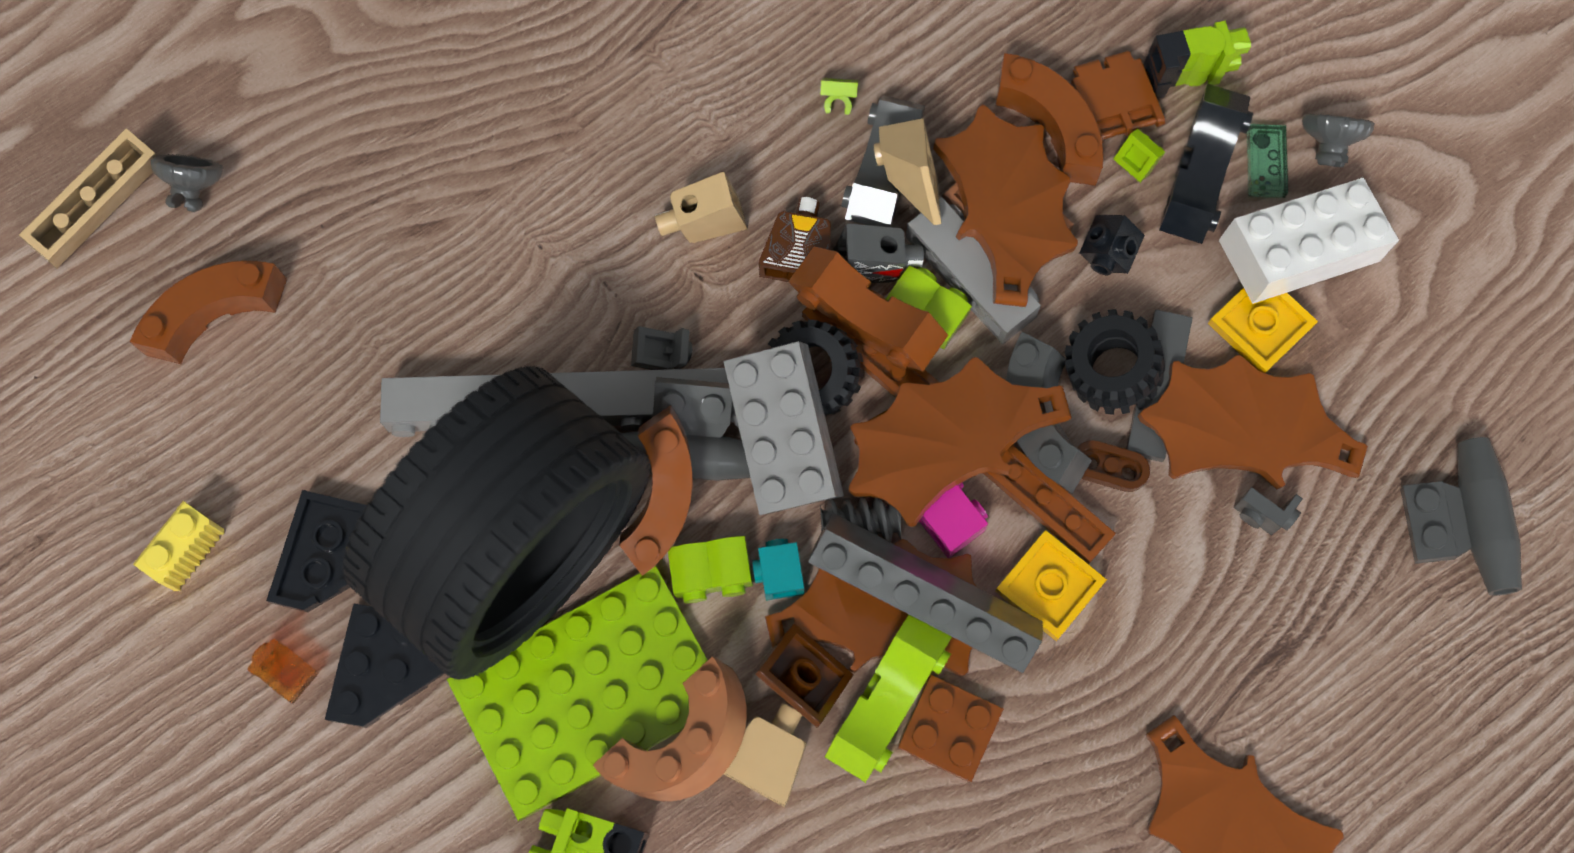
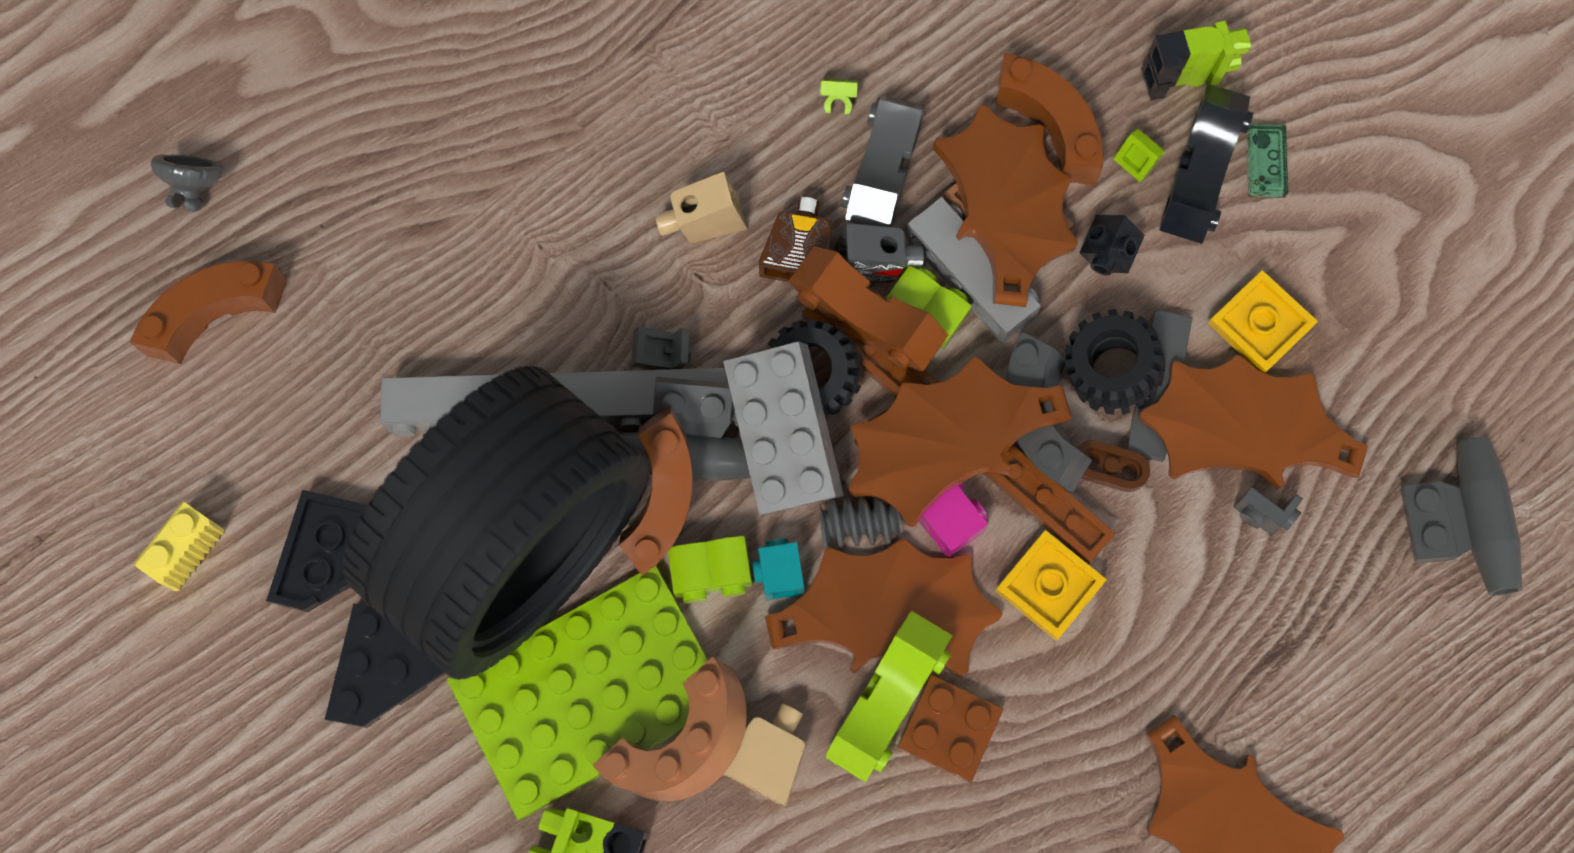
tan brick [19,128,157,269] -> none
clear orange bracket [247,639,319,704] -> none
reddish brown slope [754,624,854,727] -> none
dark grey brick [808,513,1043,673] -> none
tan slope [874,118,942,225] -> none
dark orange plate [1071,50,1165,144] -> none
white brick [1219,178,1399,304] -> none
dark grey hair [1302,114,1375,168] -> none

